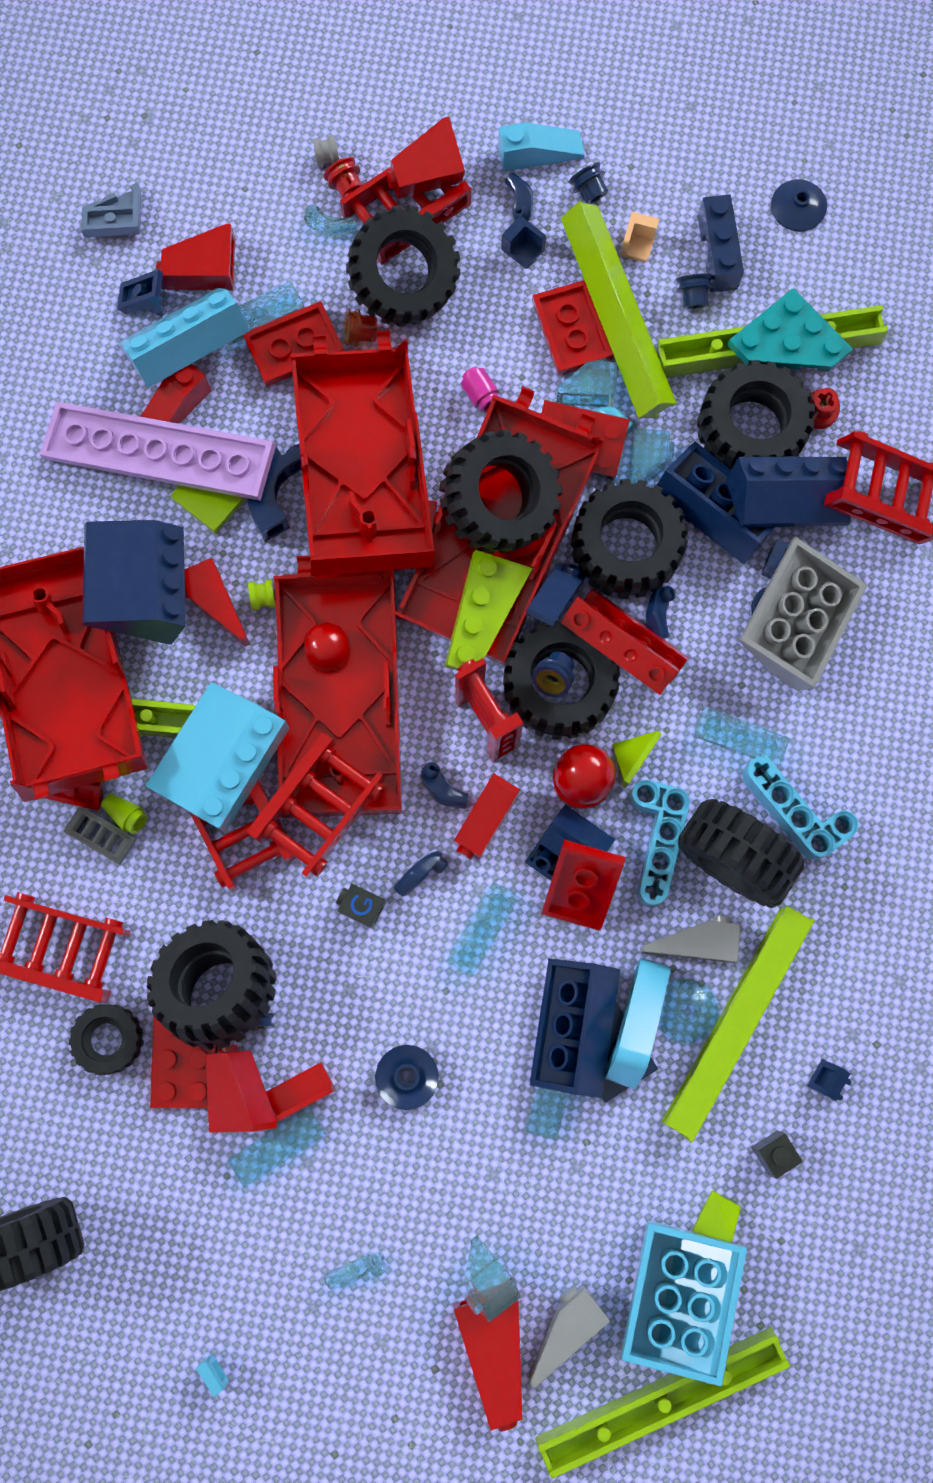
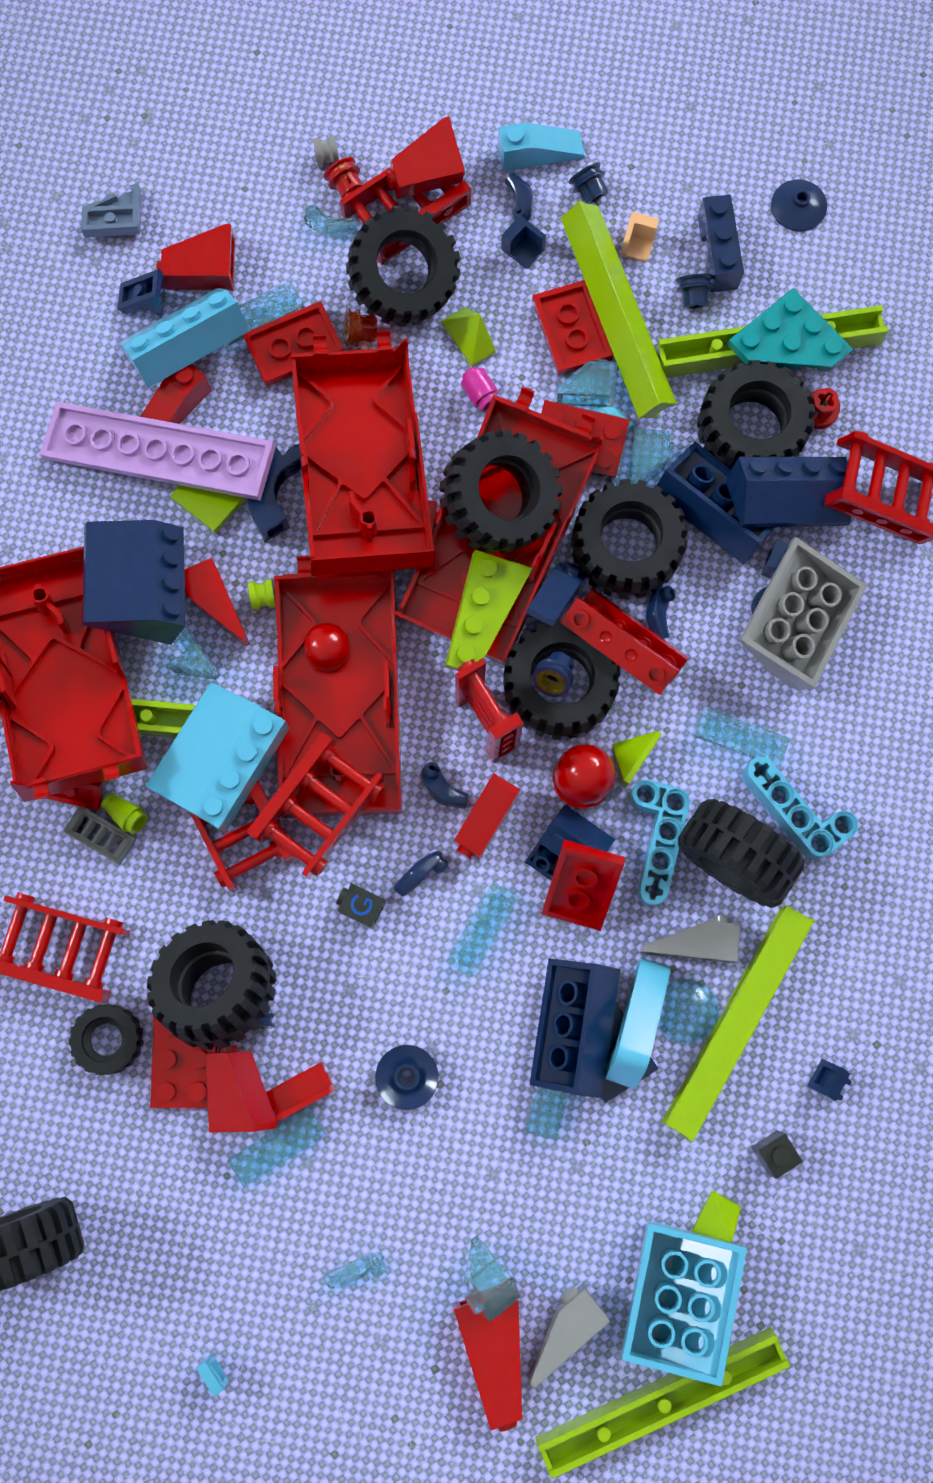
none -> clear light blue slope [169,627,220,680]
none -> lime slope [441,307,496,367]

